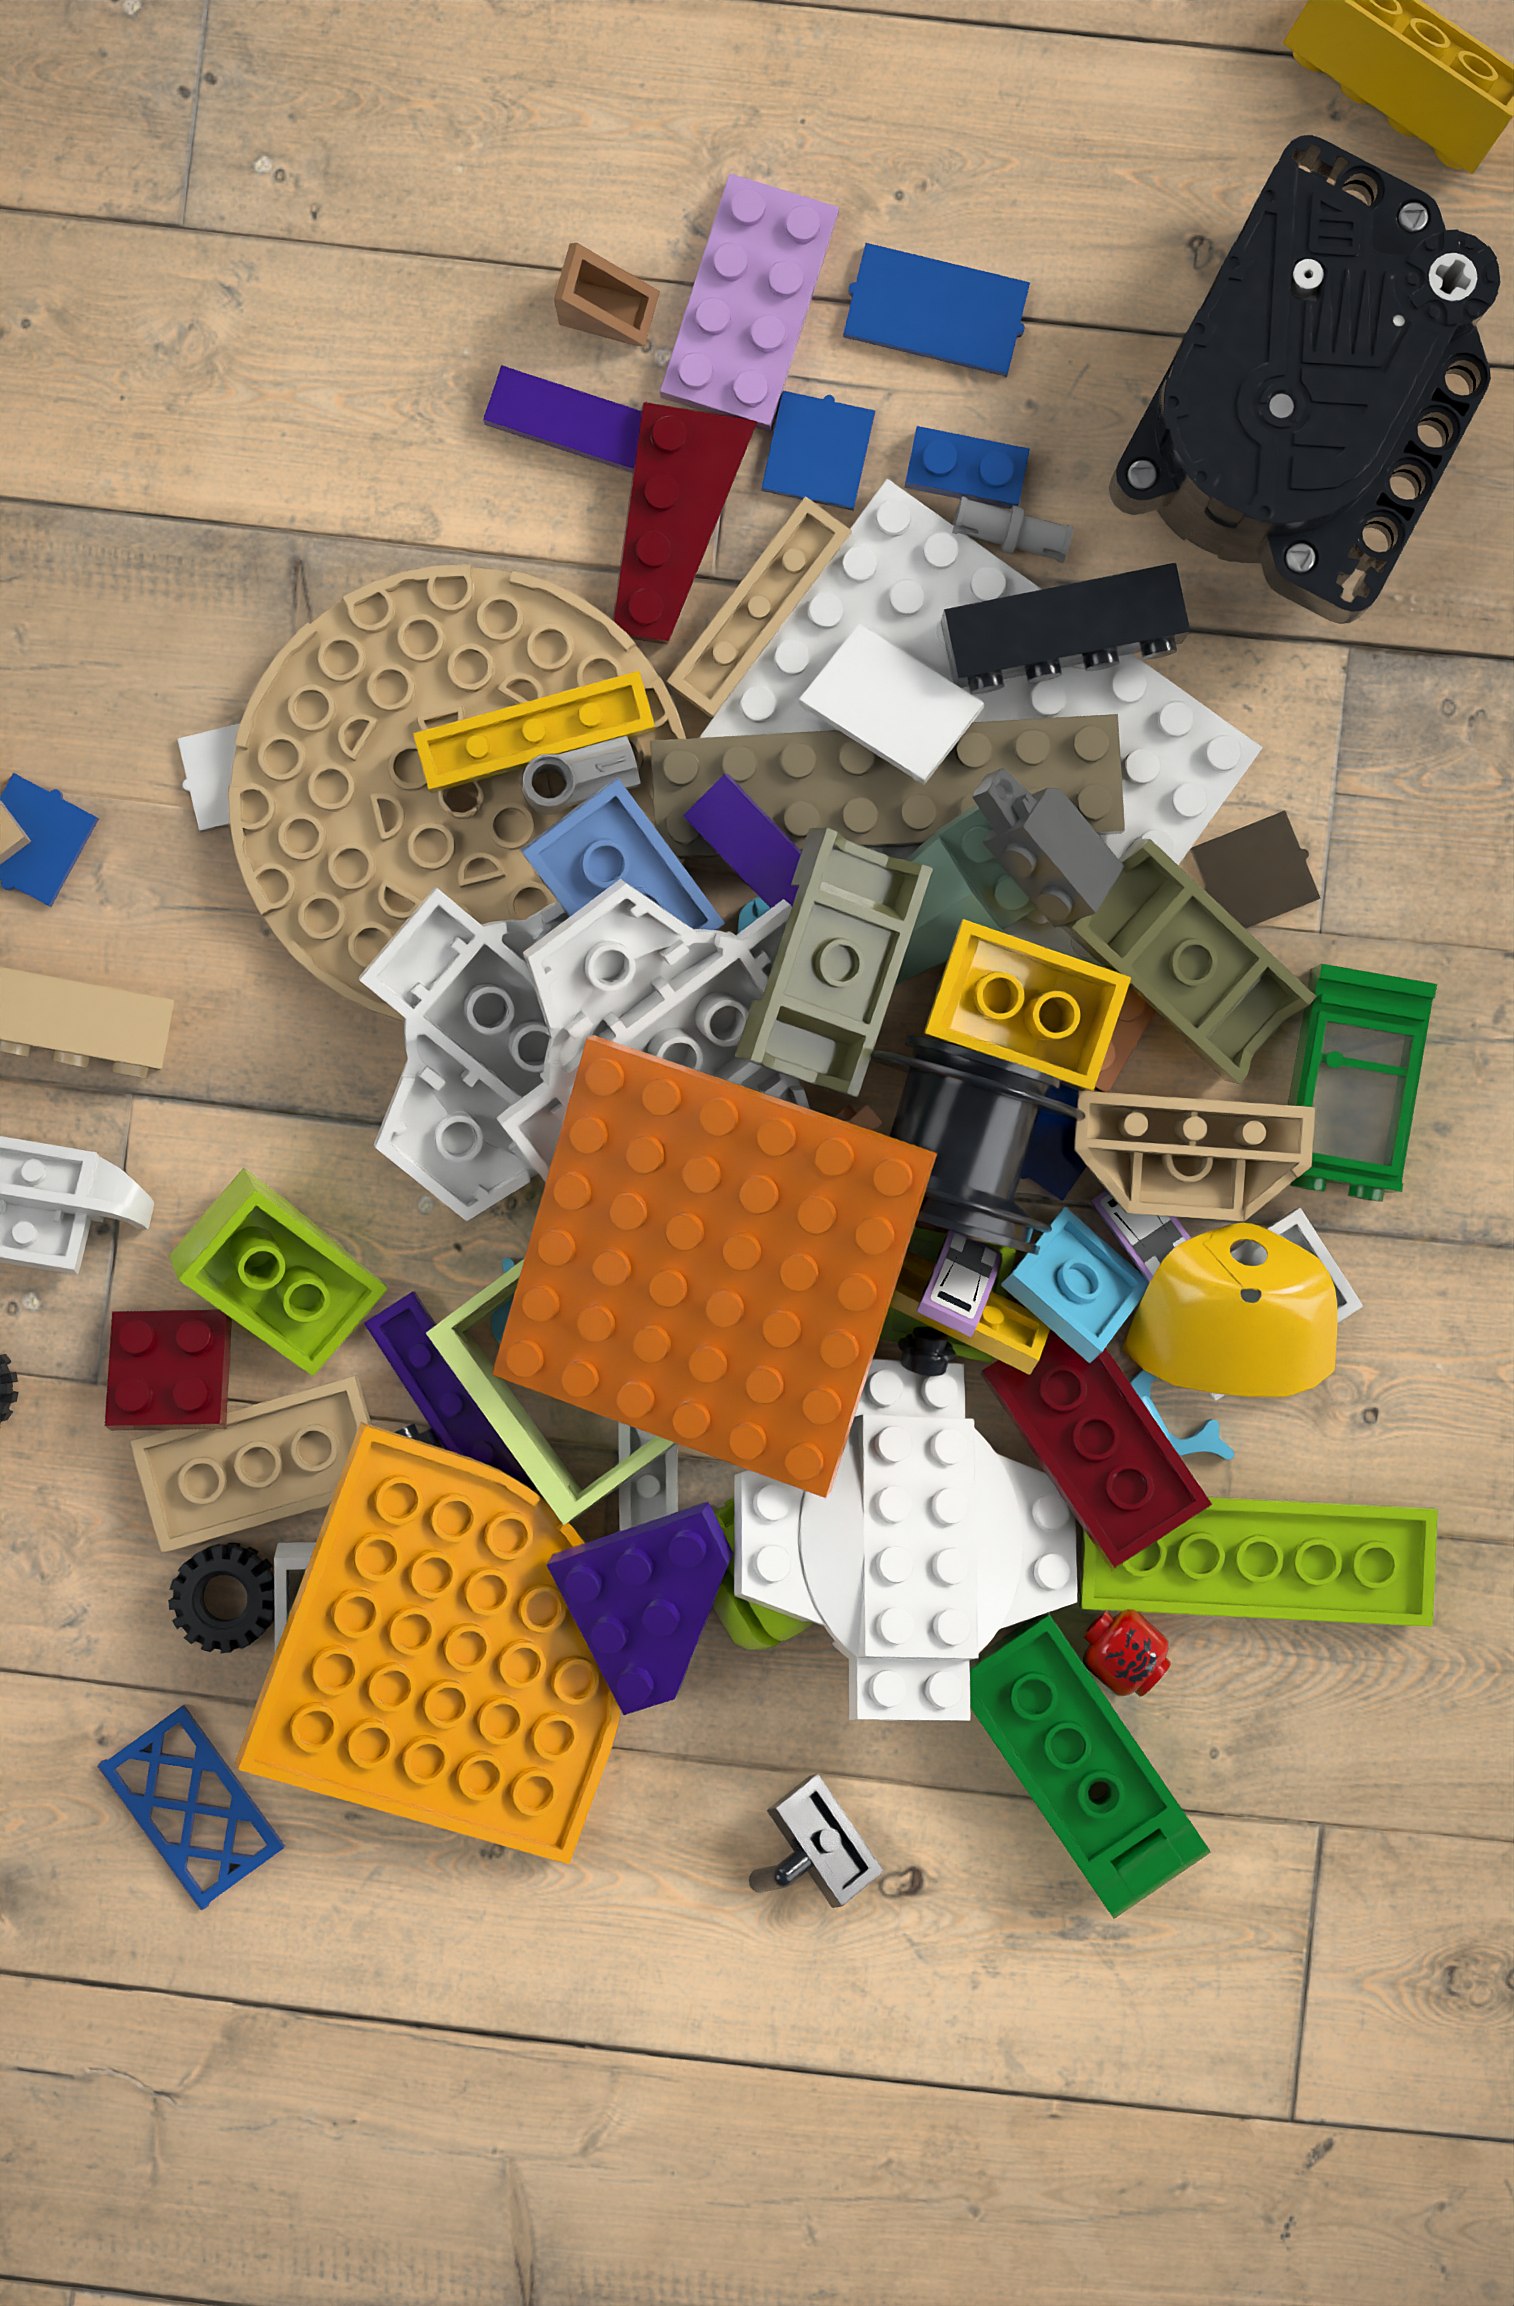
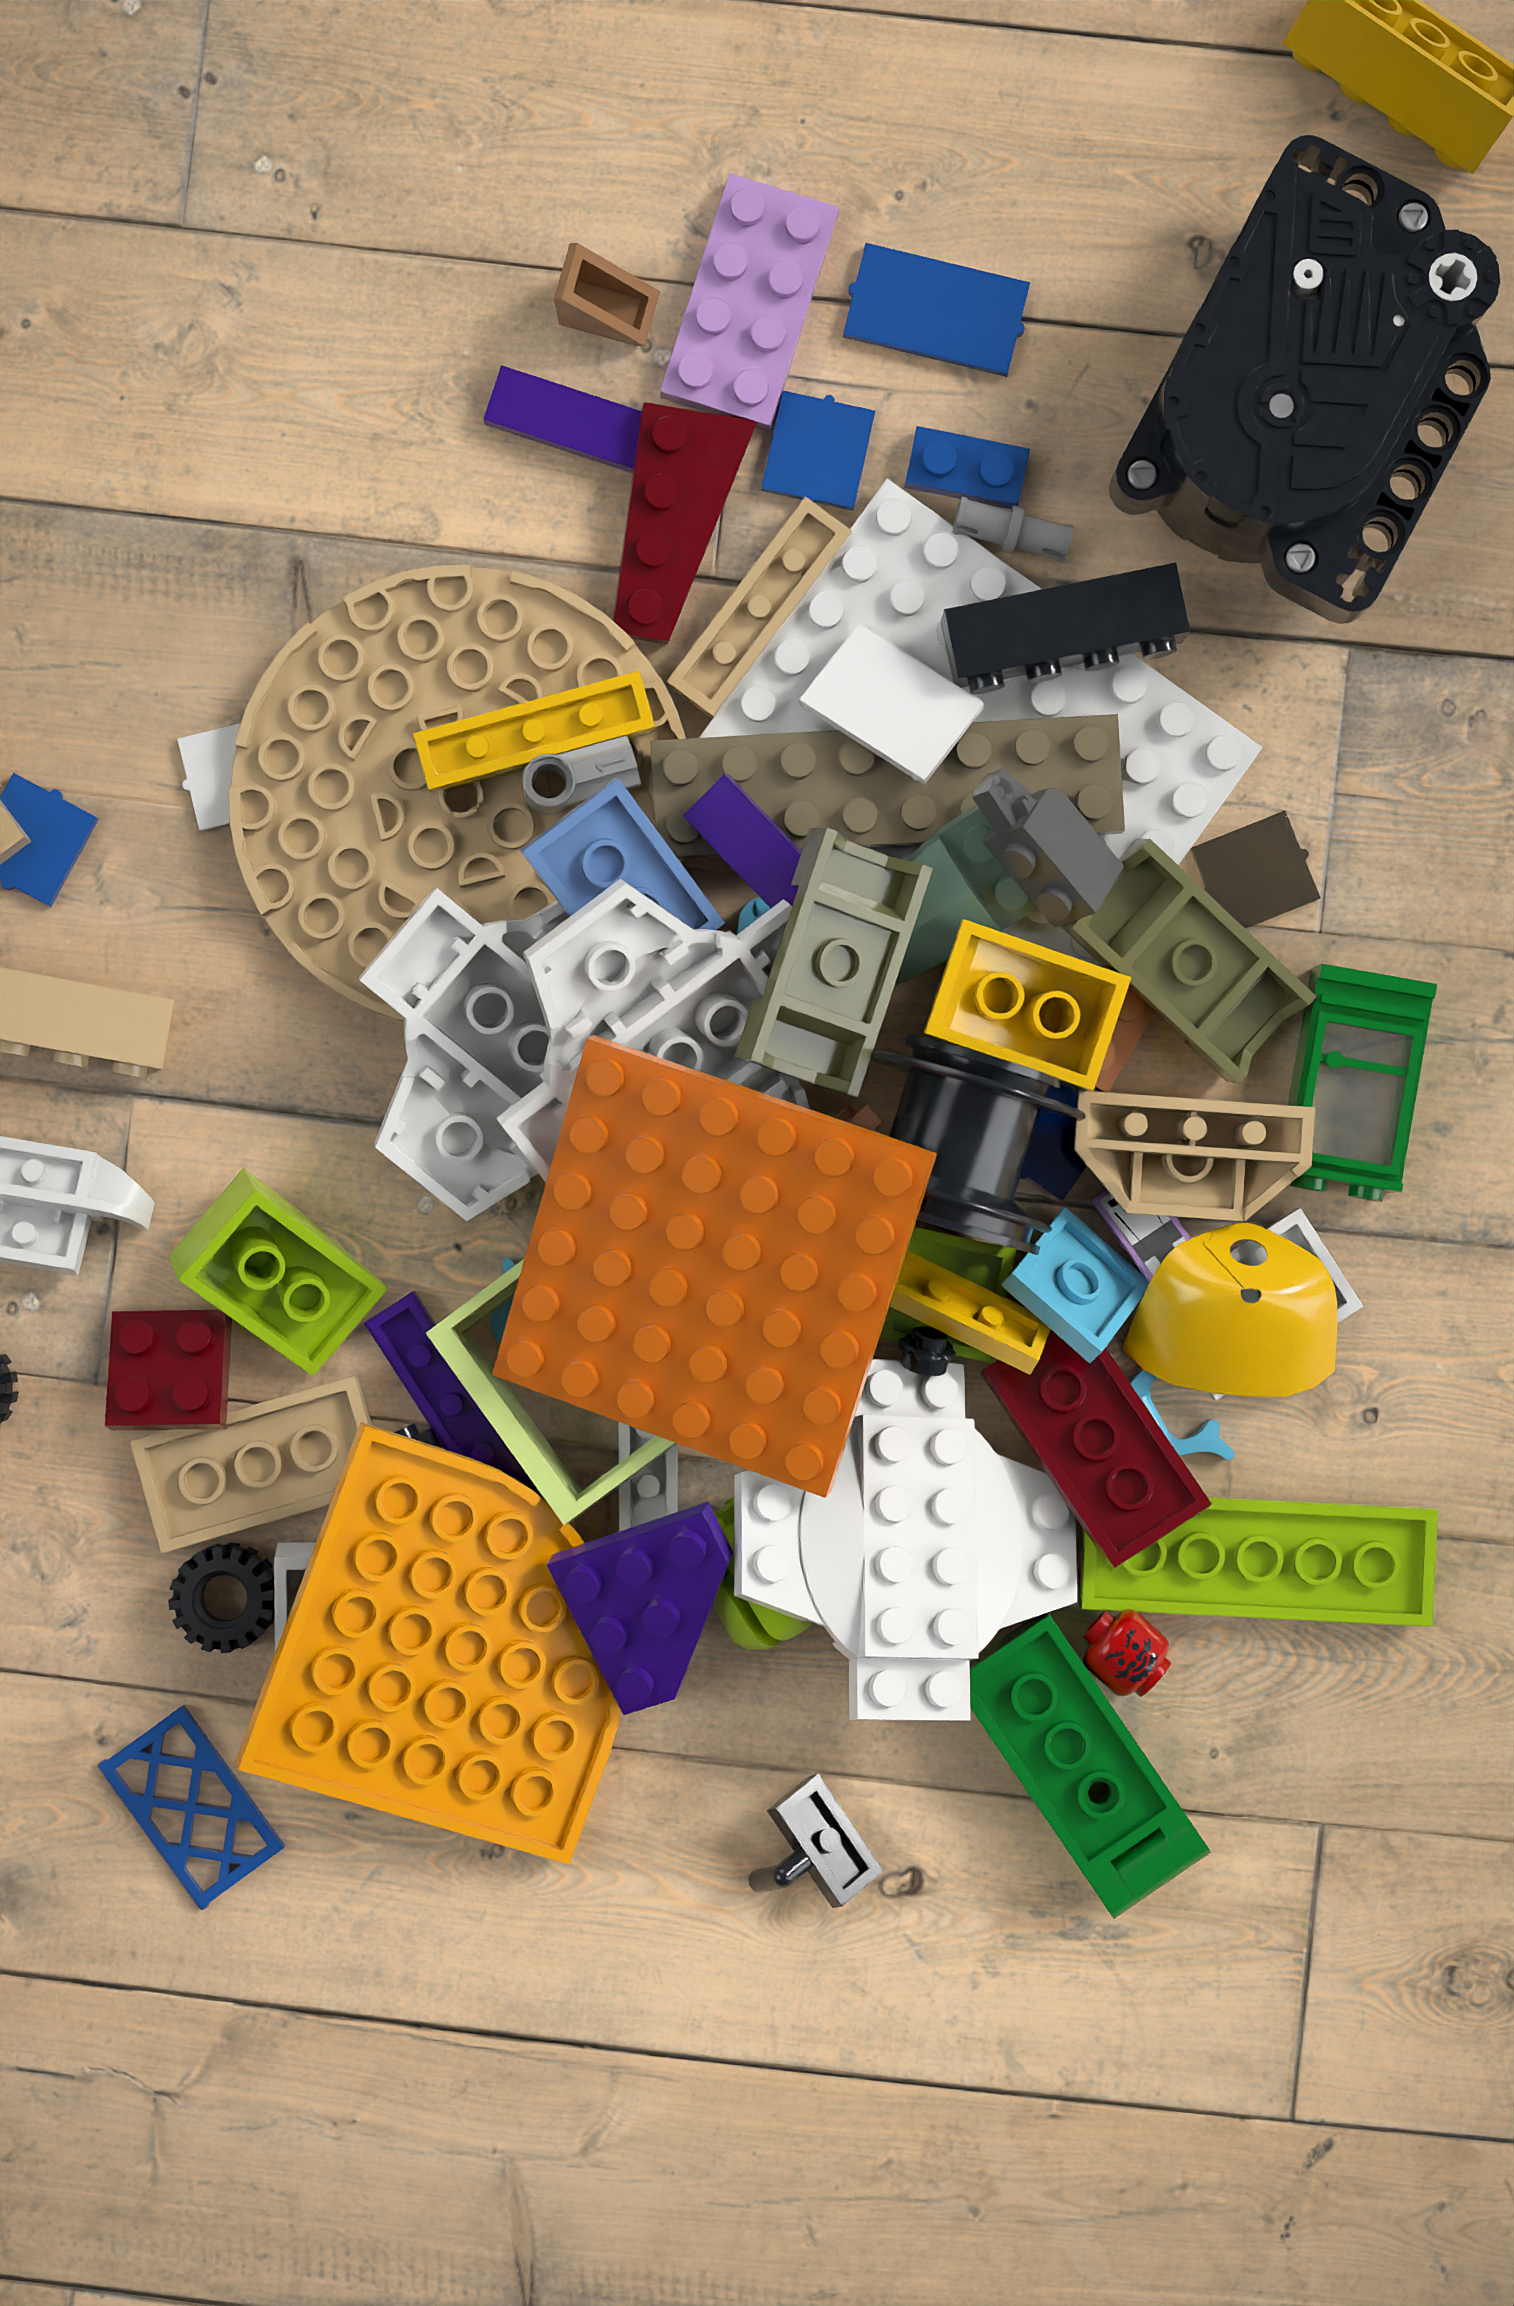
slope [917,1229,1003,1337] -> none

